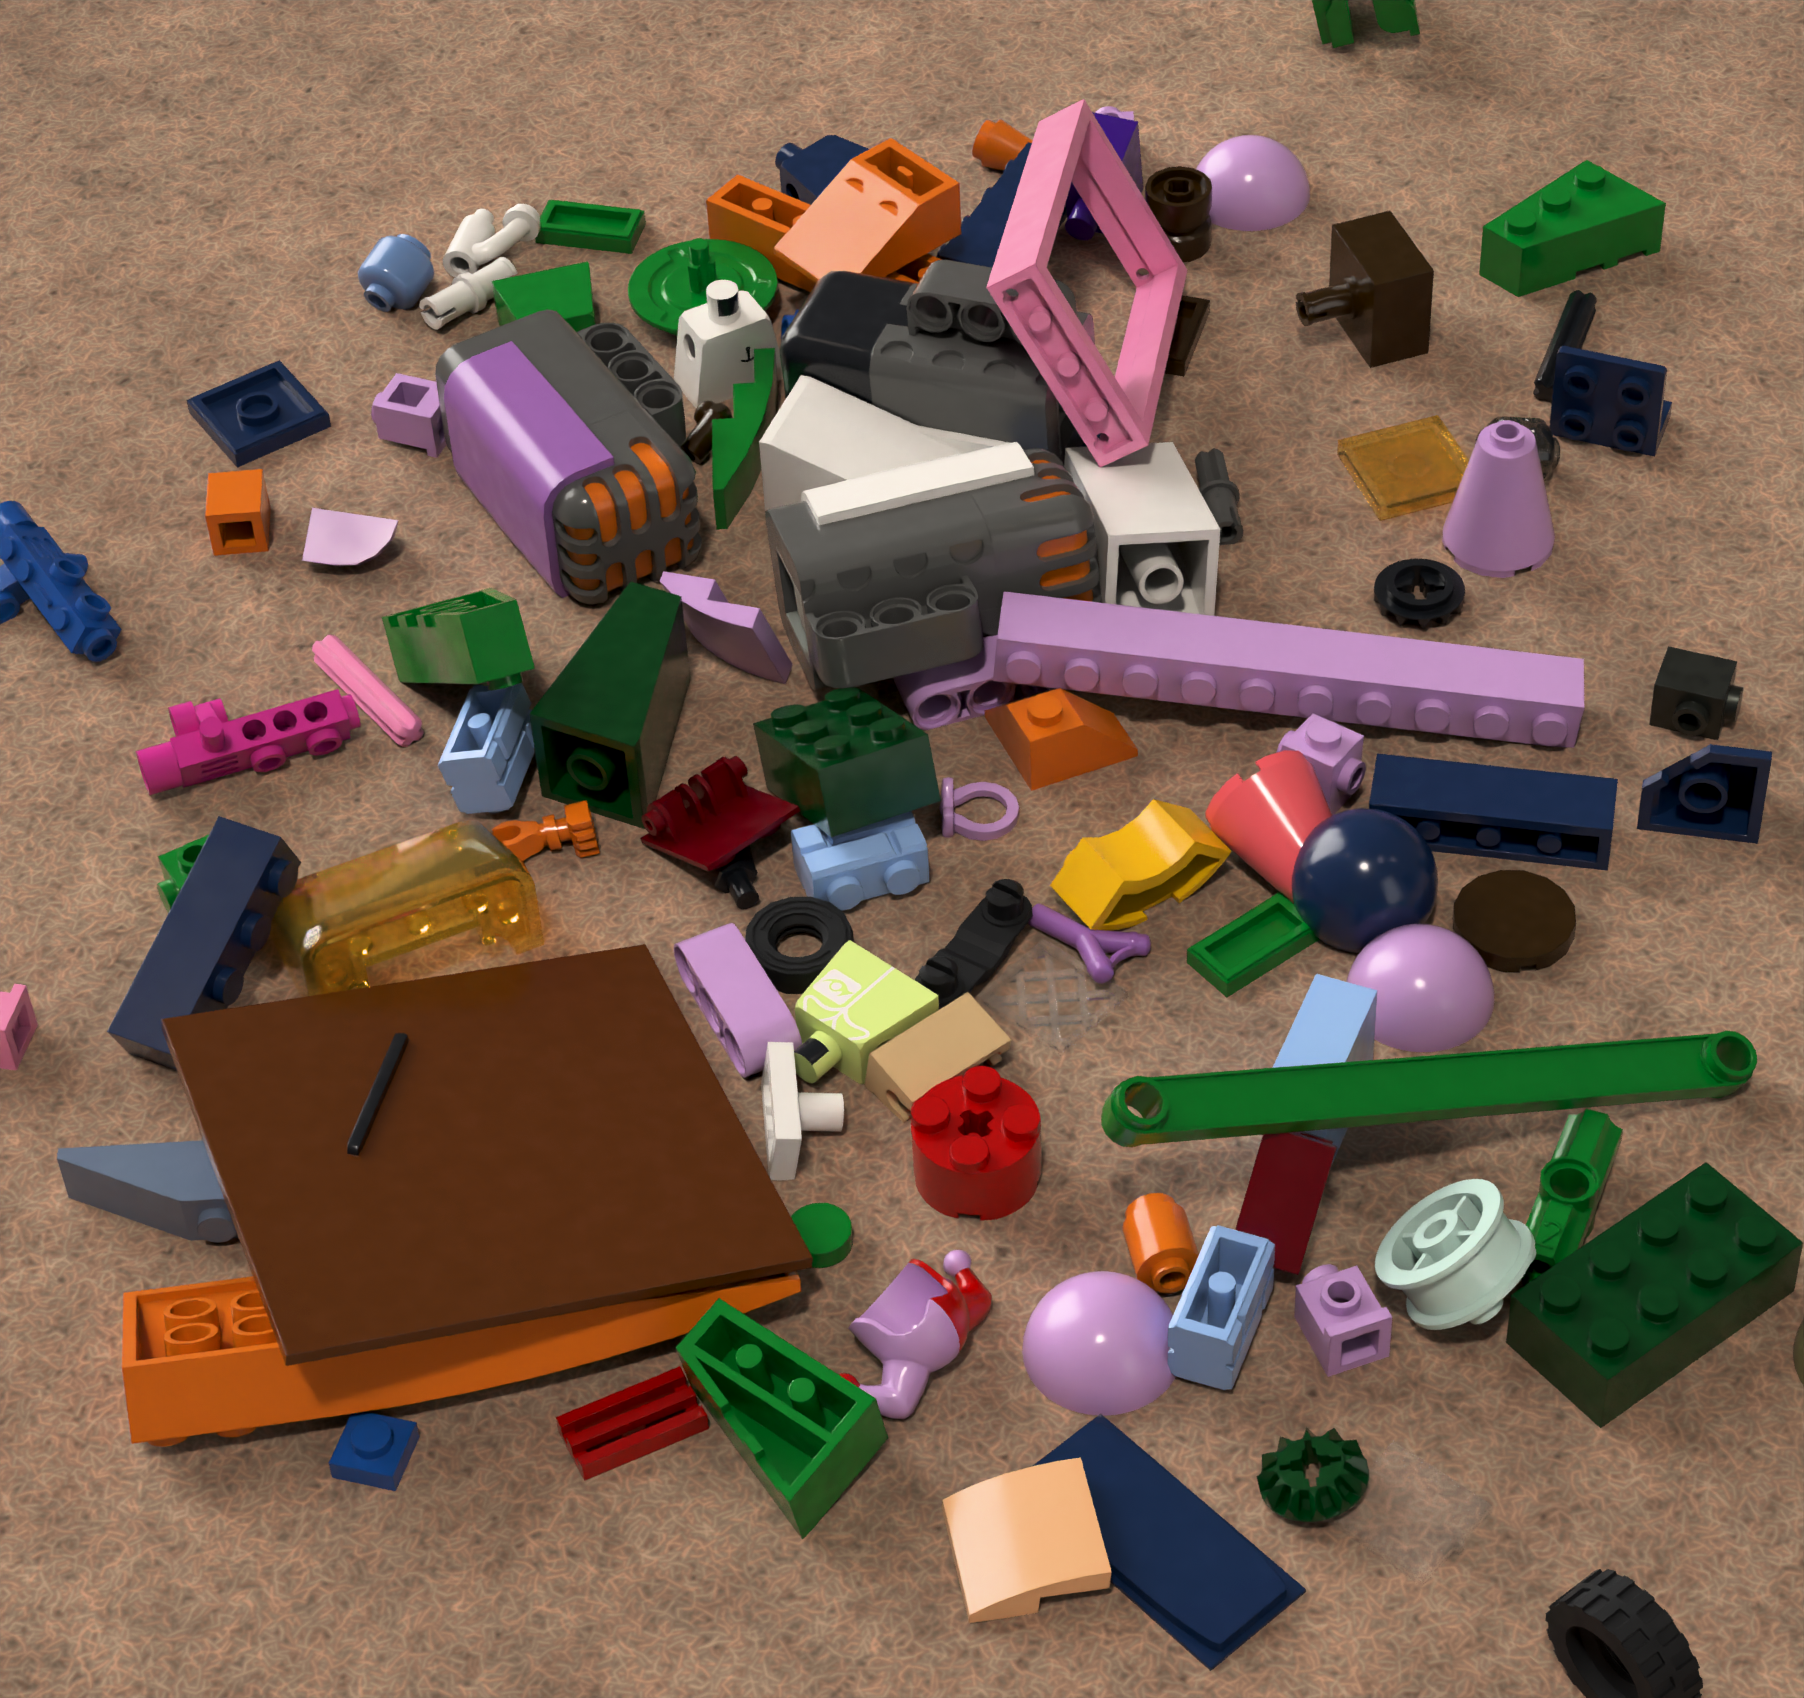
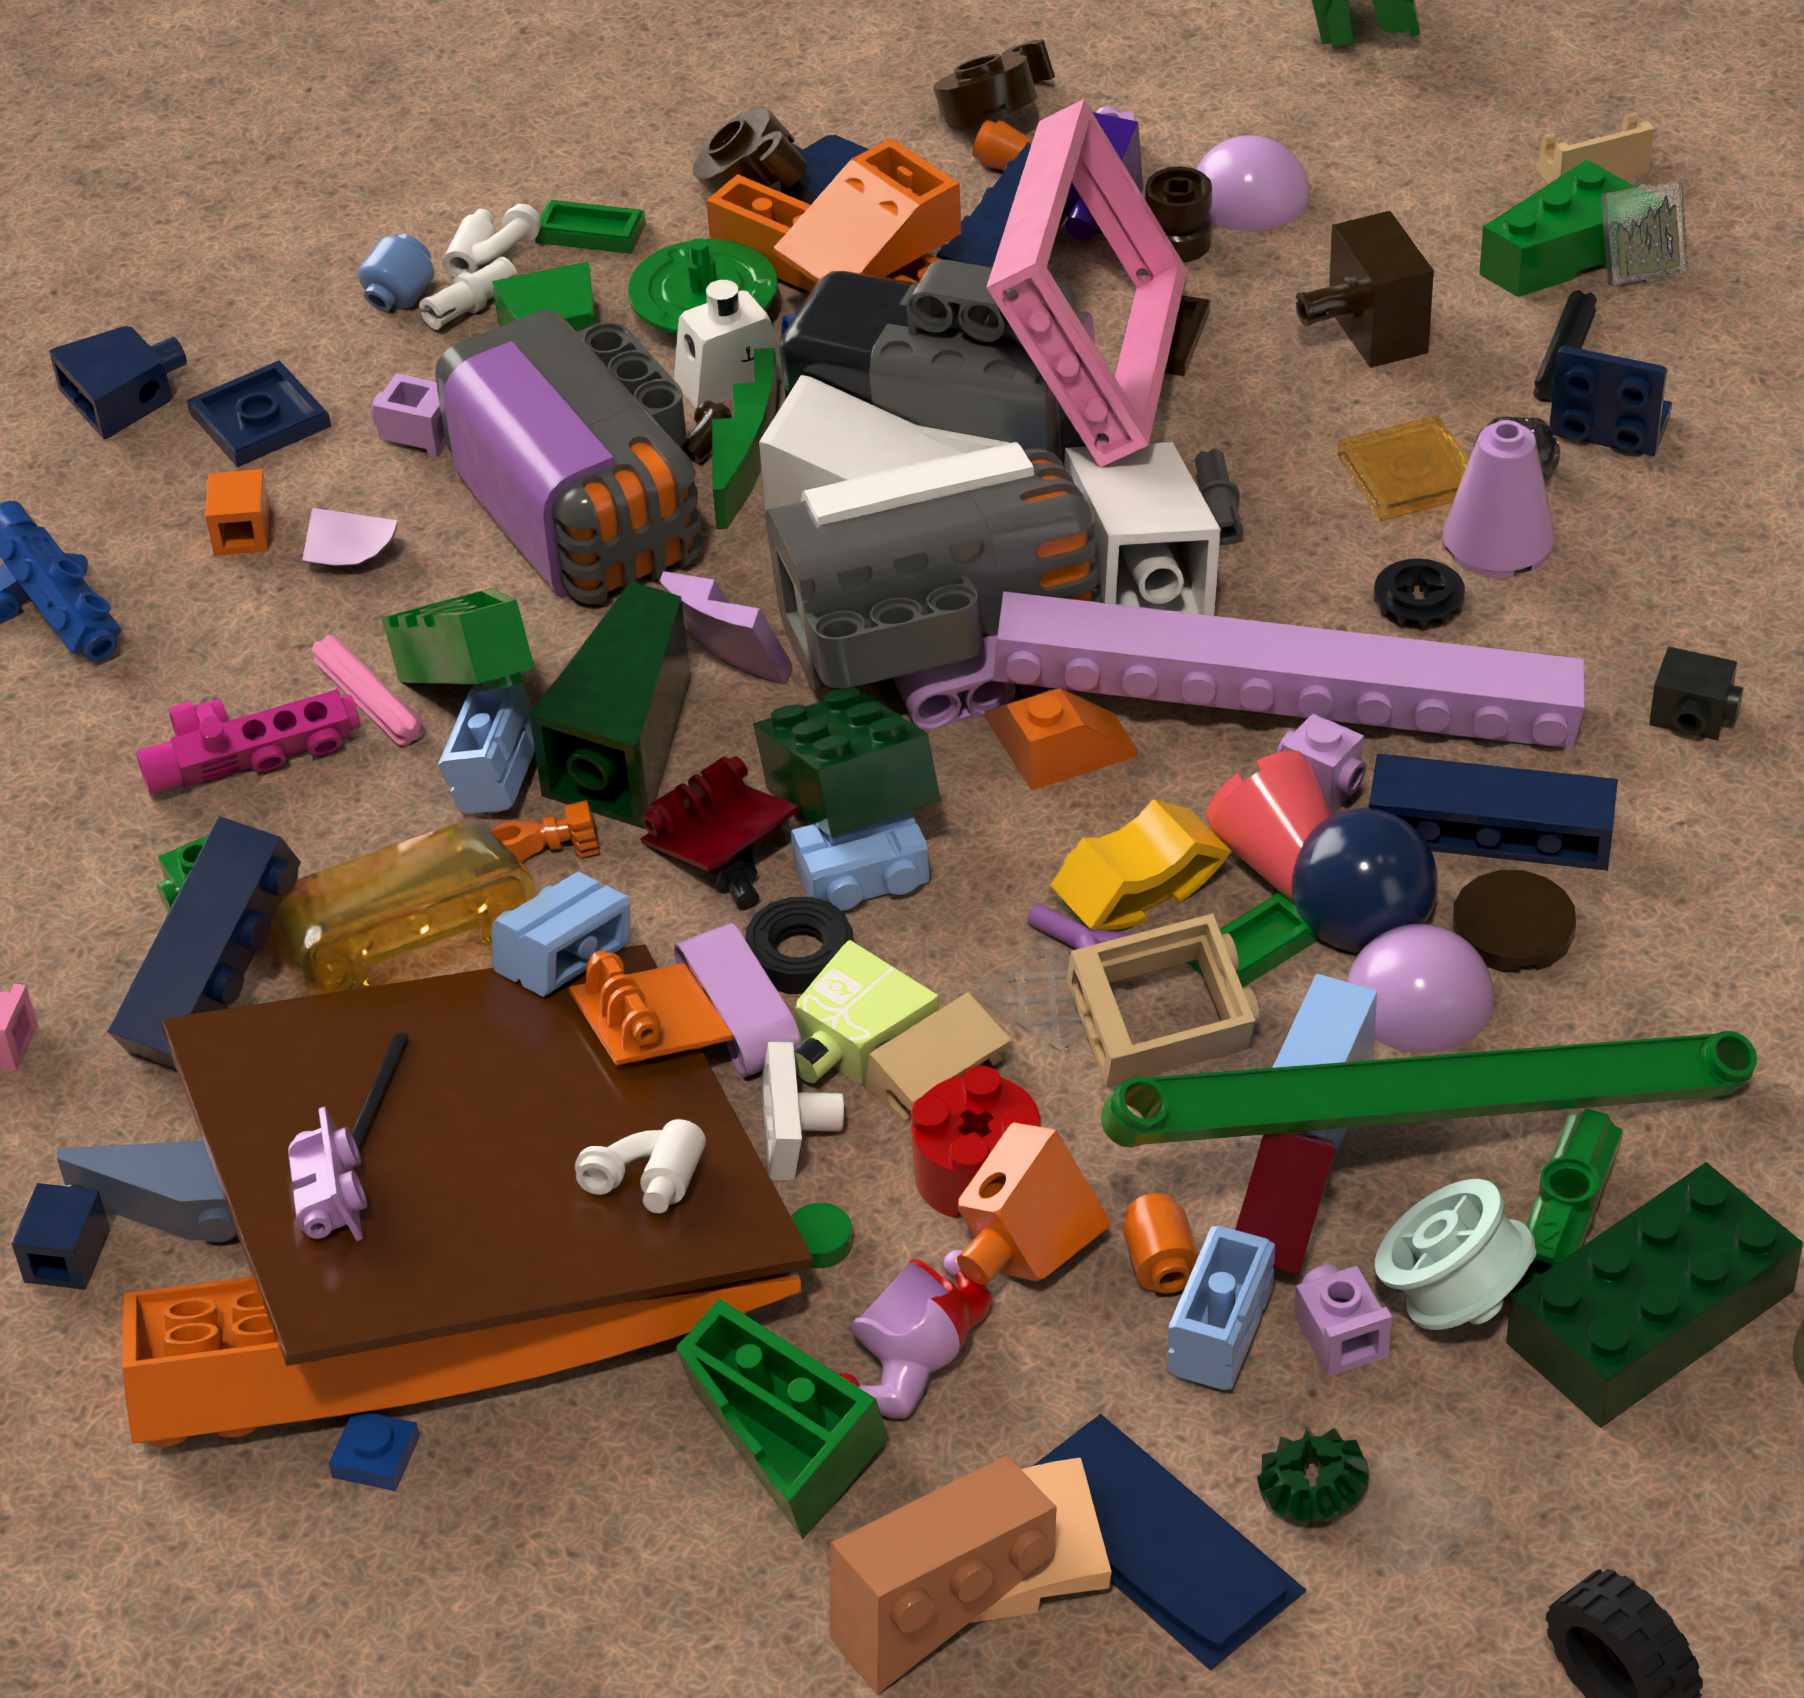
red tile [556,1366,709,1481] -> none
black piece [915,879,1032,1010] -> none
lavender piece [939,777,1019,841] -> none
lavender piece [1022,1271,1176,1416] -> none
dark blue slope [1637,744,1772,844] -> none
none -> dark blue brick [11,1183,110,1290]
none -> dark blue torso [49,326,187,440]
none -> lavender hinge [288,1106,367,1241]
none -> light blue brick [491,871,631,997]
none -> orange hinge [569,951,733,1065]
none -> white plant [575,1119,706,1213]
none -> dark brown piece [693,106,807,195]
none -> nougat wedge [830,1455,1057,1695]
none -> dark brown piece [933,39,1055,127]
none -> orange torso [957,1122,1111,1285]
none -> tan window [1067,913,1260,1087]
none -> tan hinge [1536,112,1654,184]
none -> piece [1601,180,1689,286]

